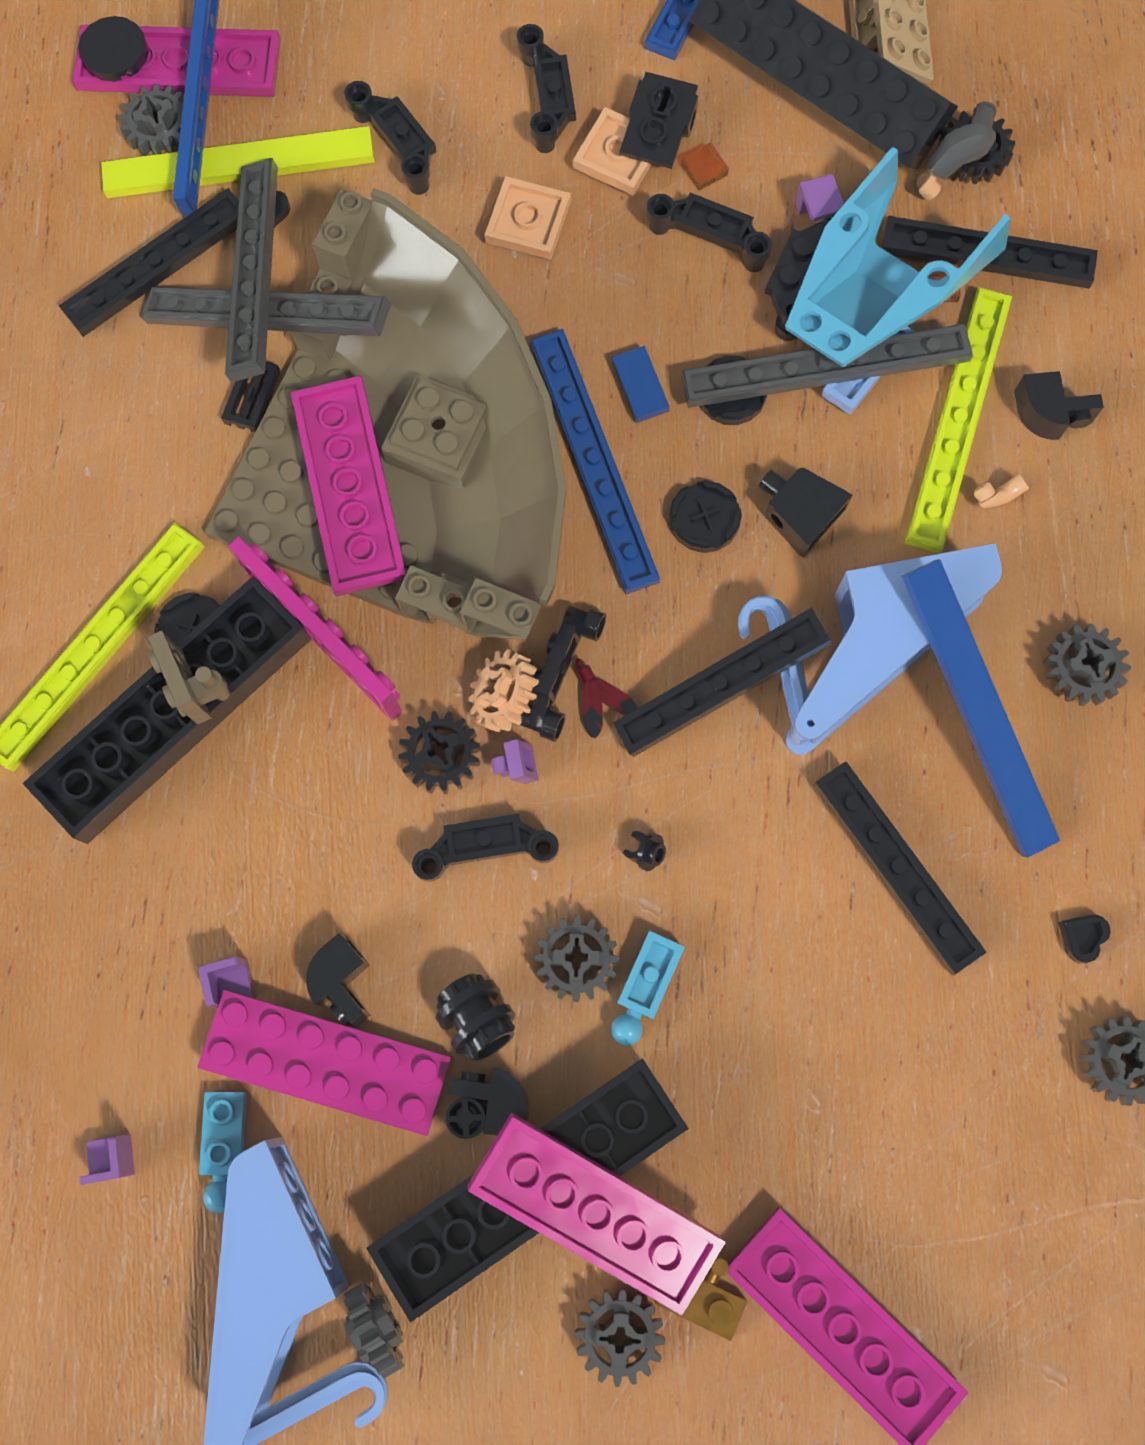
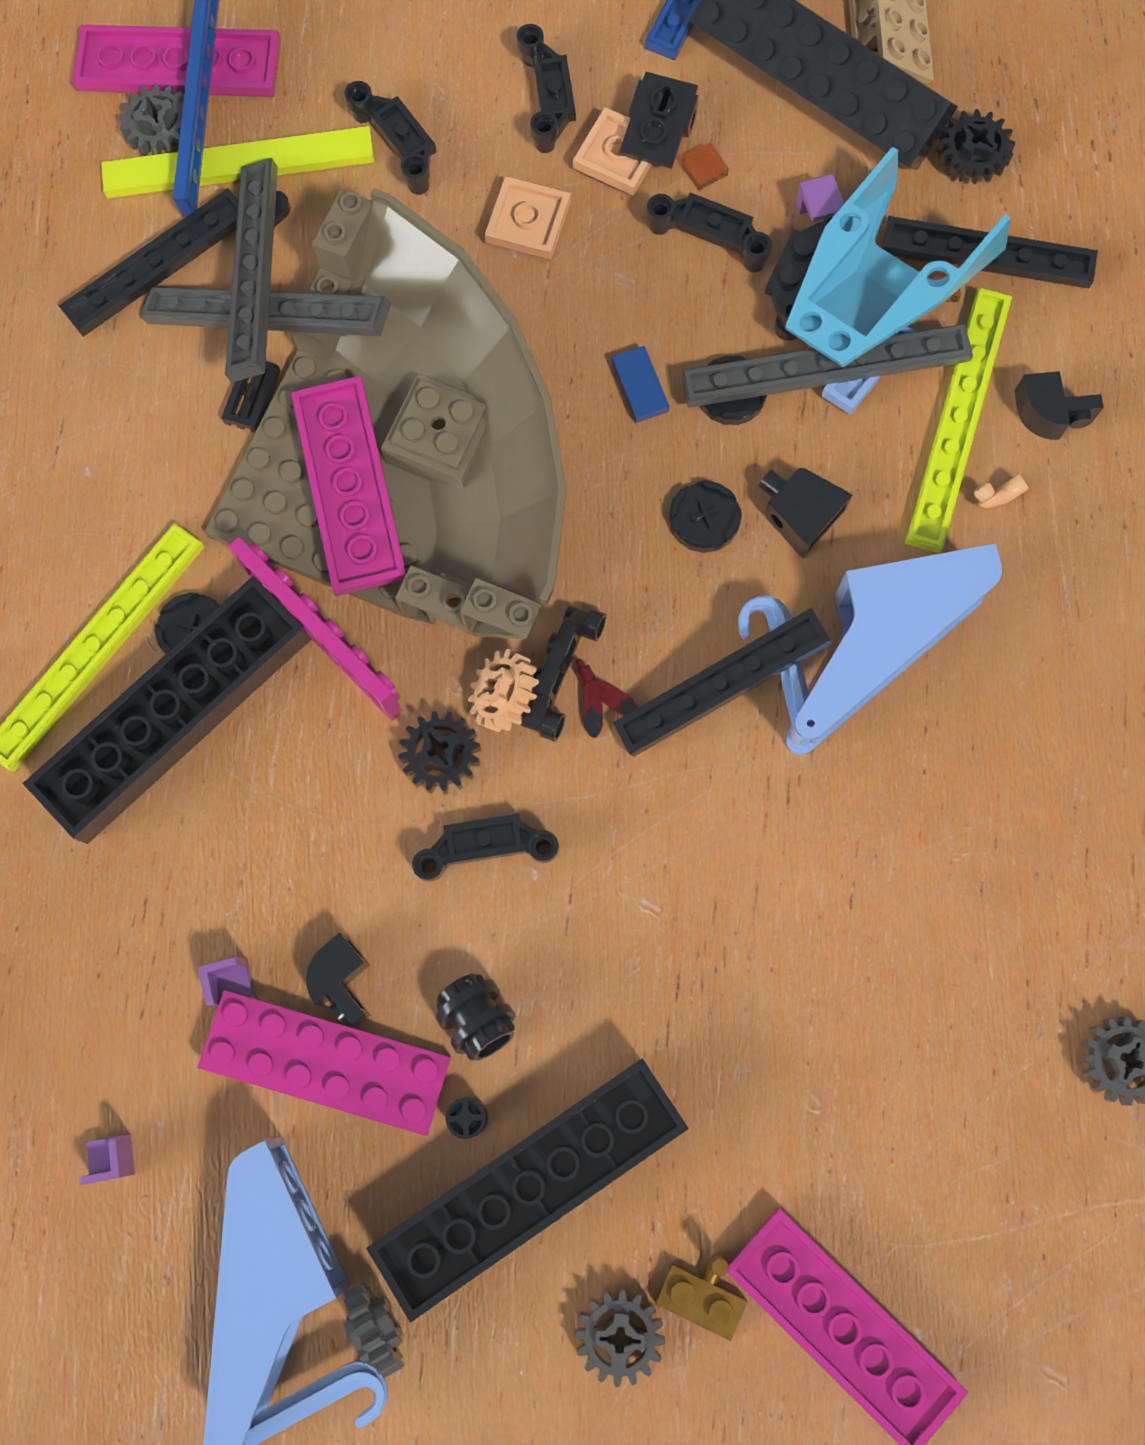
black tile [78,16,149,82] -> none
dark tan plate [147,630,230,724] -> none
medium azure plate [199,1092,248,1213] -> none
black brick [448,1067,529,1136] -> none
dark pink plate [467,1112,725,1315] -> none
medium lavender tile [491,739,539,784] -> none
blue tile [530,329,660,594] -> none
dark grey gear [534,915,619,1002] -> none
medium azure plate [611,931,685,1046] -> none
black plate [623,831,666,871] -> none
black plate [813,761,987,975] -> none
blue tile [901,559,1060,858] -> none
dark grey arm [916,102,997,201] -> none
dark grey gear [1043,623,1131,706] -> none
black tile [1058,915,1111,964] -> none

